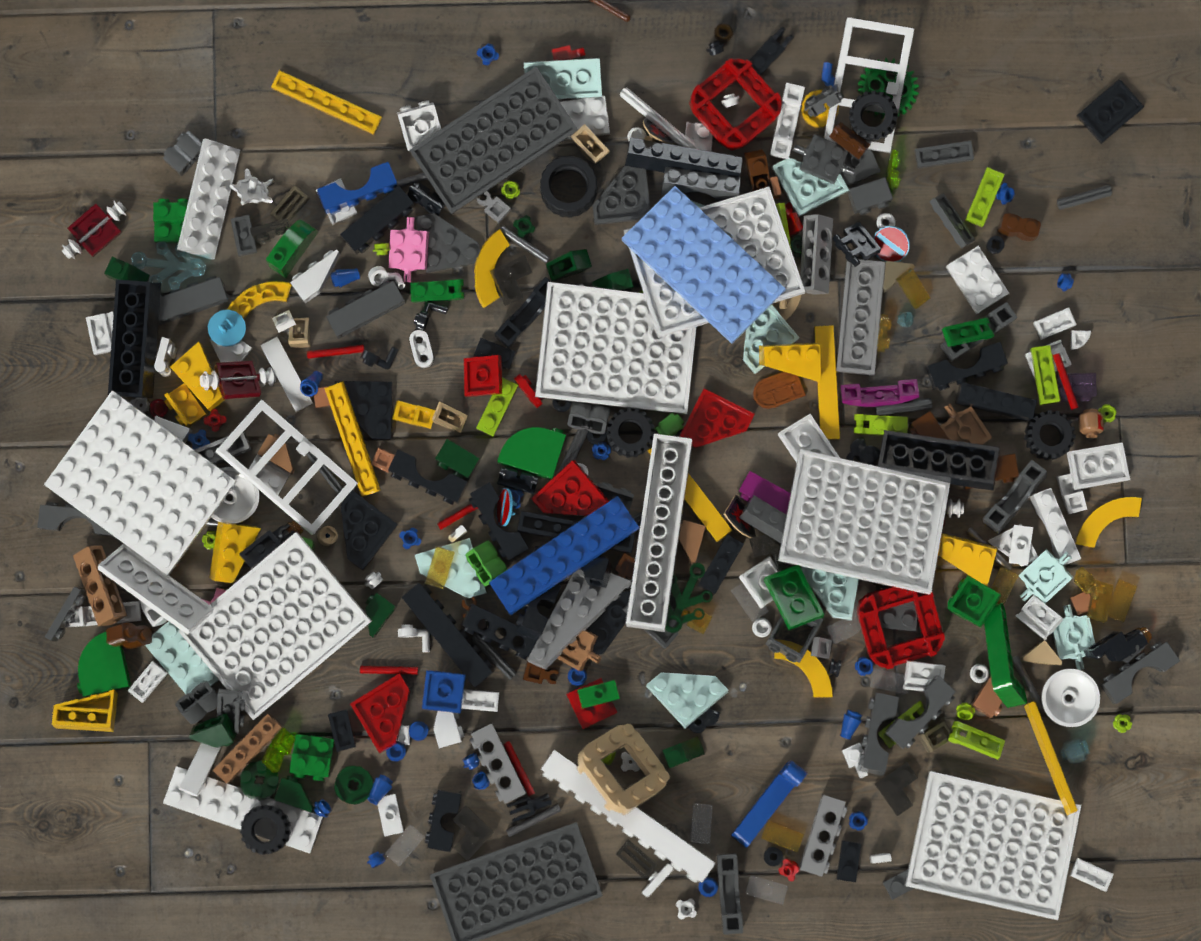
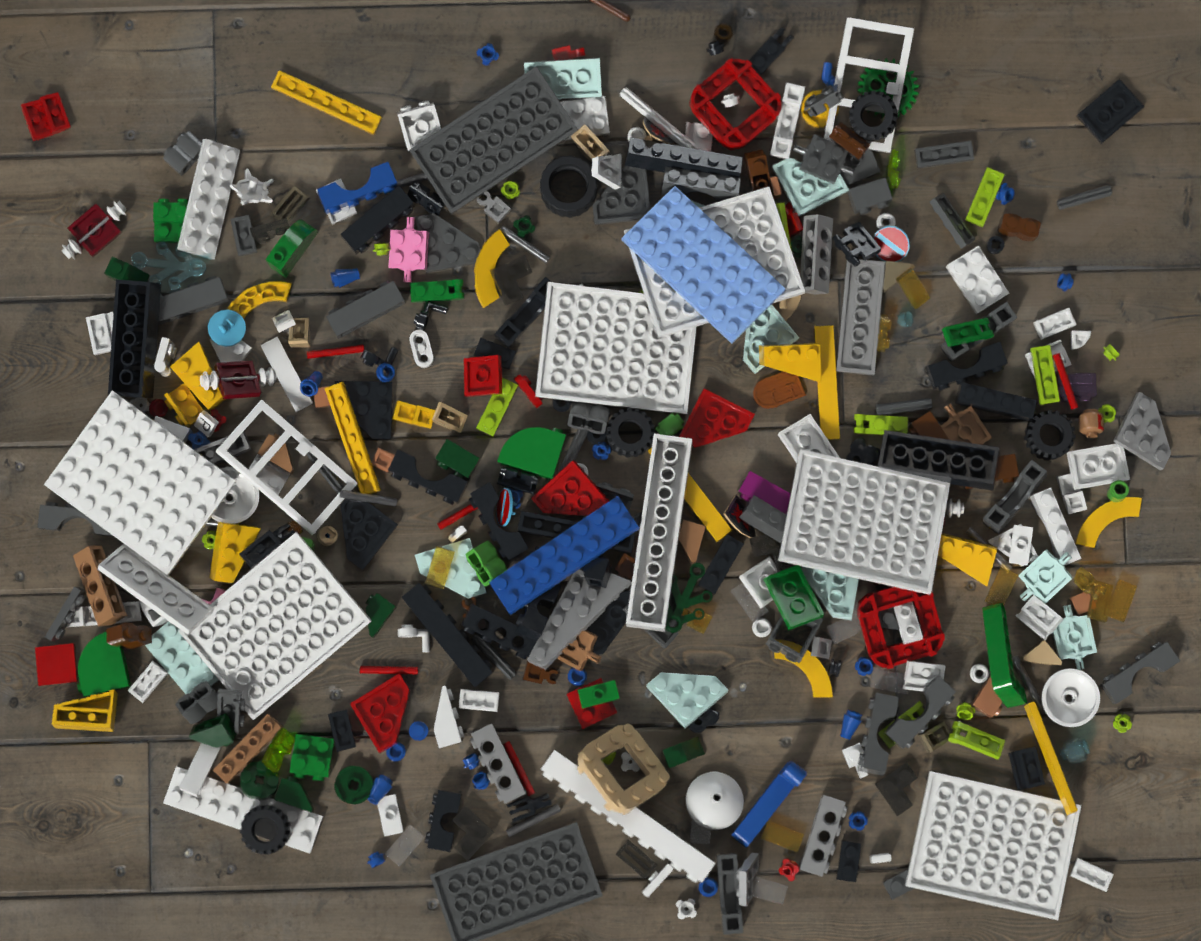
white slope [290,250,340,304] -> none
blue plate [314,799,332,817] -> none
white plate [365,572,383,589] -> none
white plate [368,266,405,289] -> none
white tile [397,726,410,745] -> none
blue plate [399,527,421,549] -> none
blue plate [422,670,465,713] -> none
dark green slope [546,249,592,282] -> none
dark green slope [591,269,633,292] -> none
black plate [764,847,783,866] -> none
magenta slope [840,379,919,407] -> none
green plate [947,575,1001,628] -> none
black plate [1083,626,1152,663] -> none
none -> red slope [21,92,71,141]
none -> red tile [35,643,78,686]
none -> white tile [194,410,218,437]
none -> flat silver bar [340,490,397,506]
none -> blue plate [376,363,395,382]
none -> white wing [591,154,622,190]
none -> white dish [686,772,744,830]
none -> light grey plate [737,852,759,906]
none -> white plate [893,602,923,644]
none -> black plate [1008,746,1045,791]
none -> lime plate [1103,344,1120,361]
none -> bright green brick [1107,480,1129,502]
none -> light grey plate [1113,392,1171,470]

